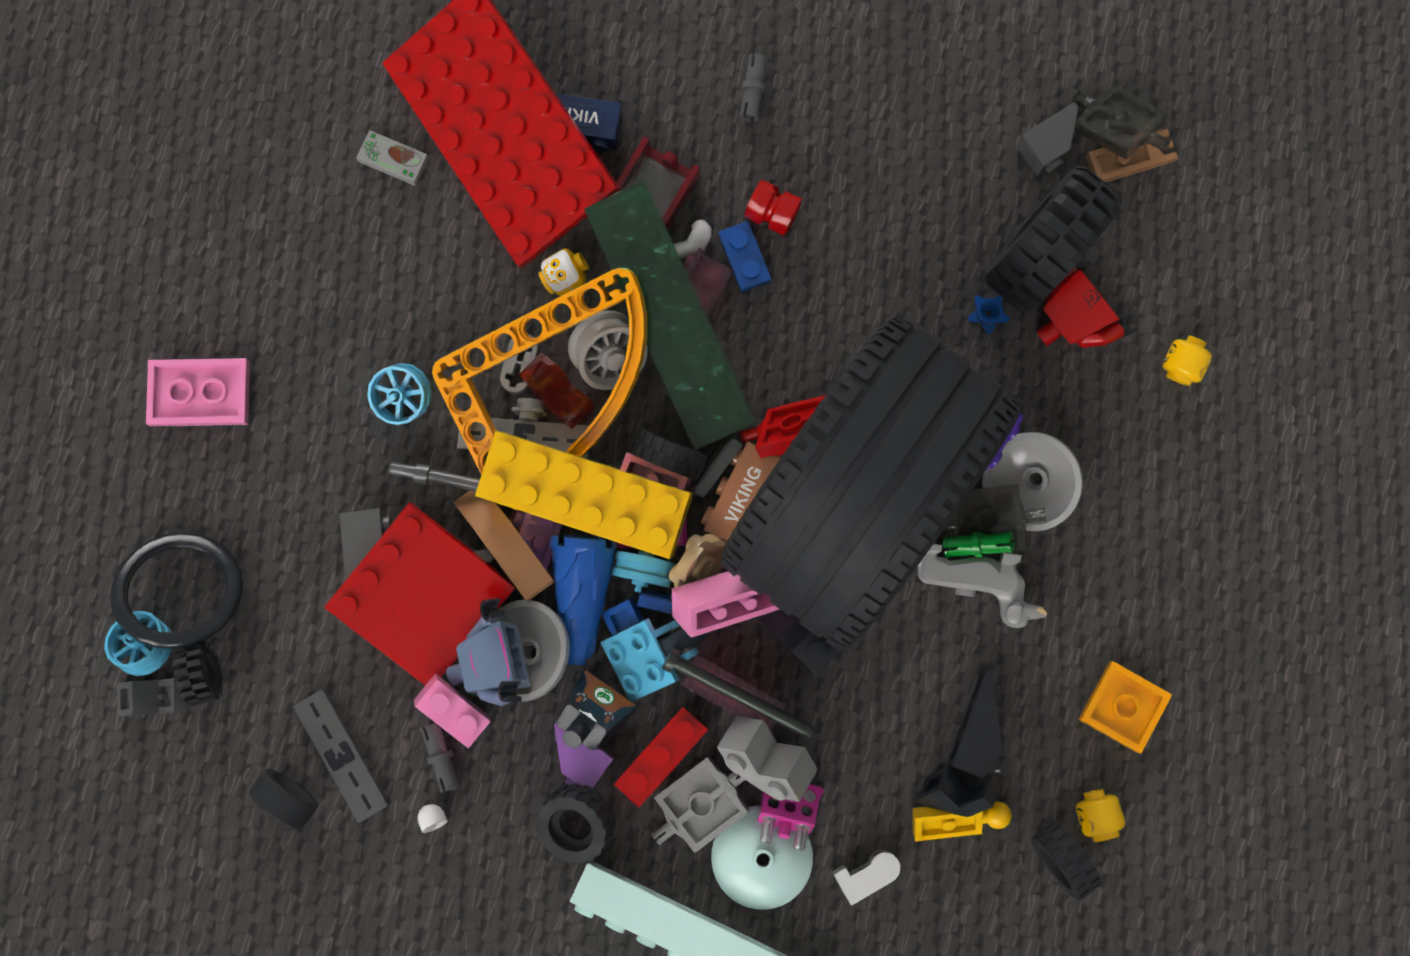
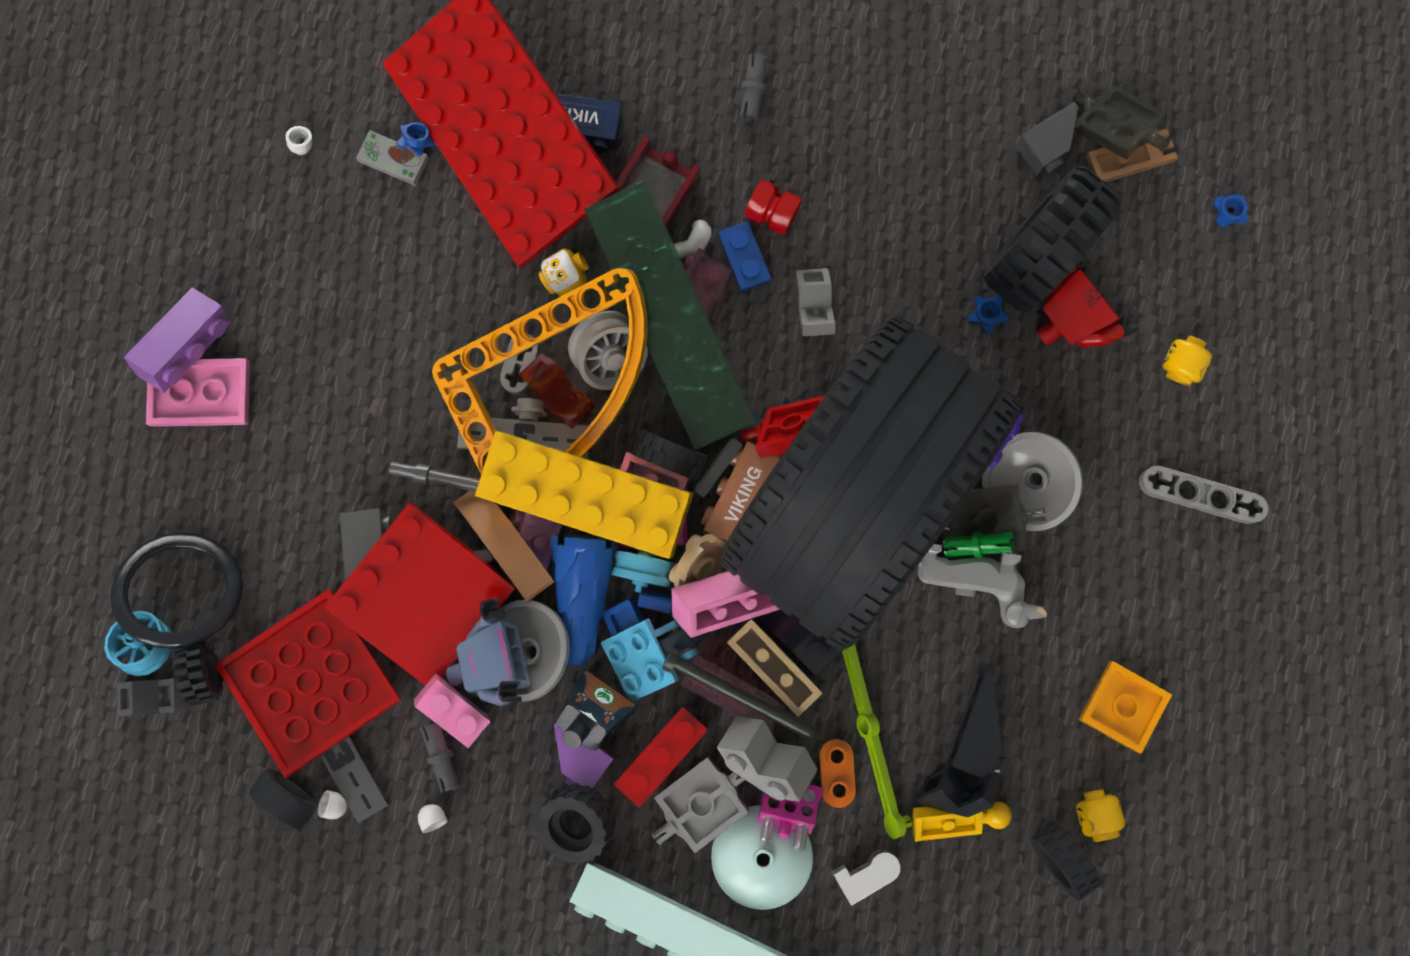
medium azure wheel [367,363,432,425] -> none
none -> medium lavender brick [124,288,231,393]
none -> red plate [215,589,402,778]
none -> white hinge [286,126,313,155]
none -> white hinge [318,790,347,819]
none -> blue plate [396,122,436,156]
none -> tan brick [727,619,822,717]
none -> light grey slope [796,268,835,336]
none -> orange plate [819,739,856,808]
none -> lime piece [842,644,912,839]
none -> light grey beam [1139,466,1268,524]
none -> blue plate [1213,194,1249,227]

